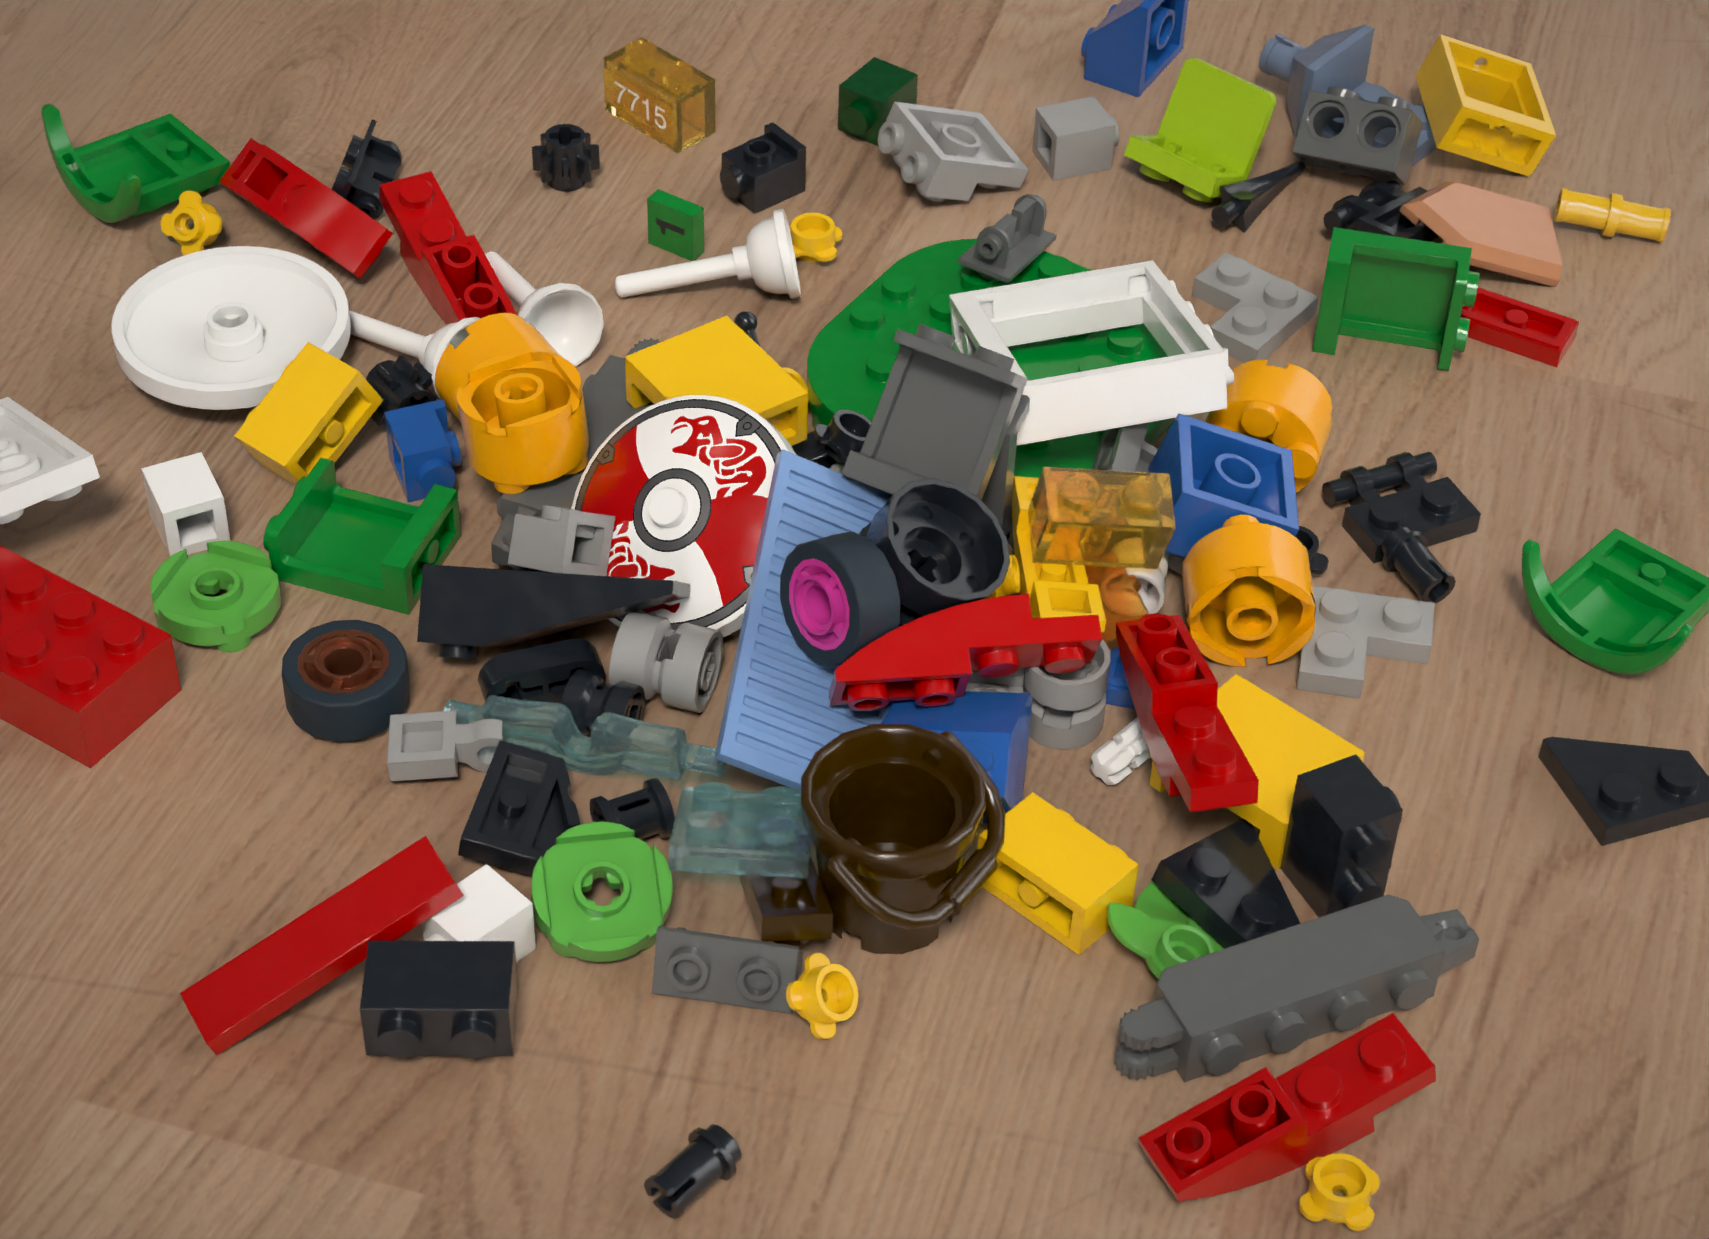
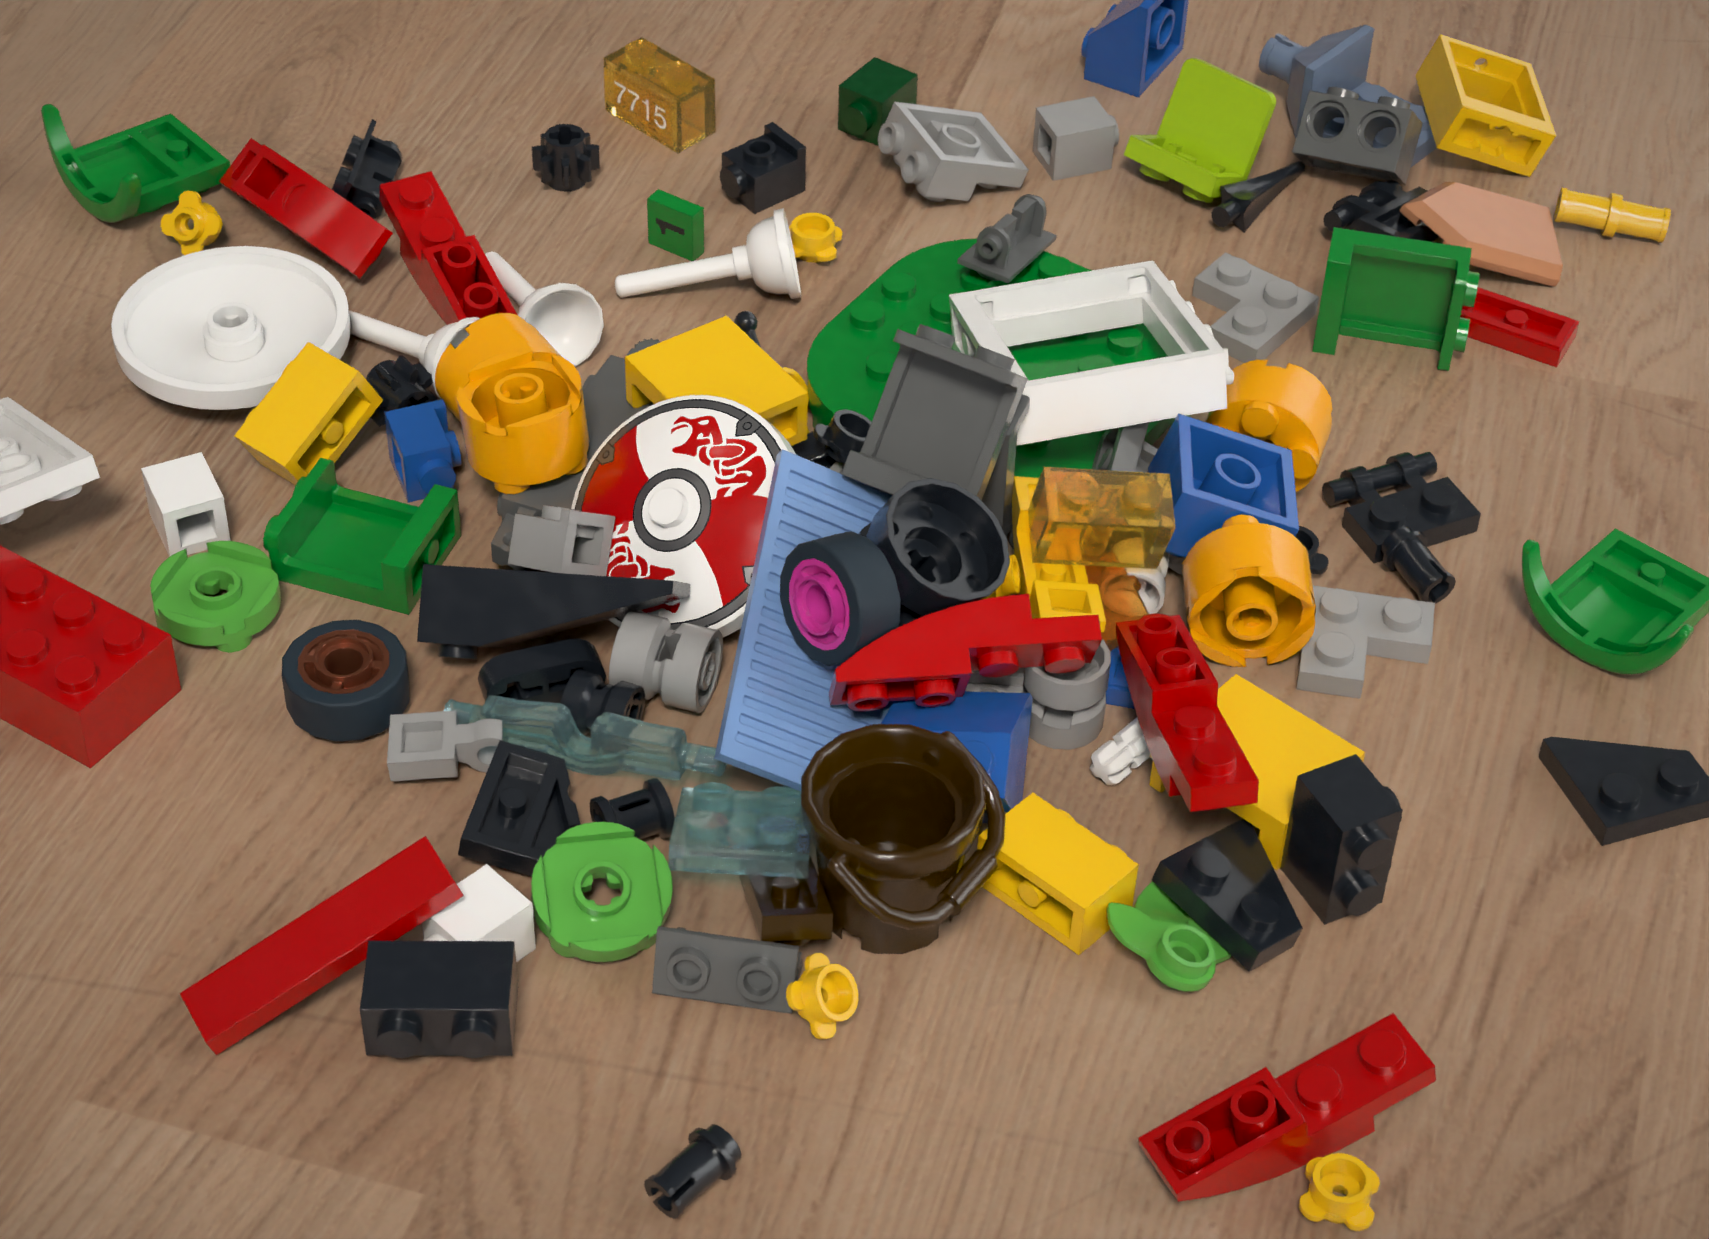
dark grey hinge [1114,895,1479,1082] -> none

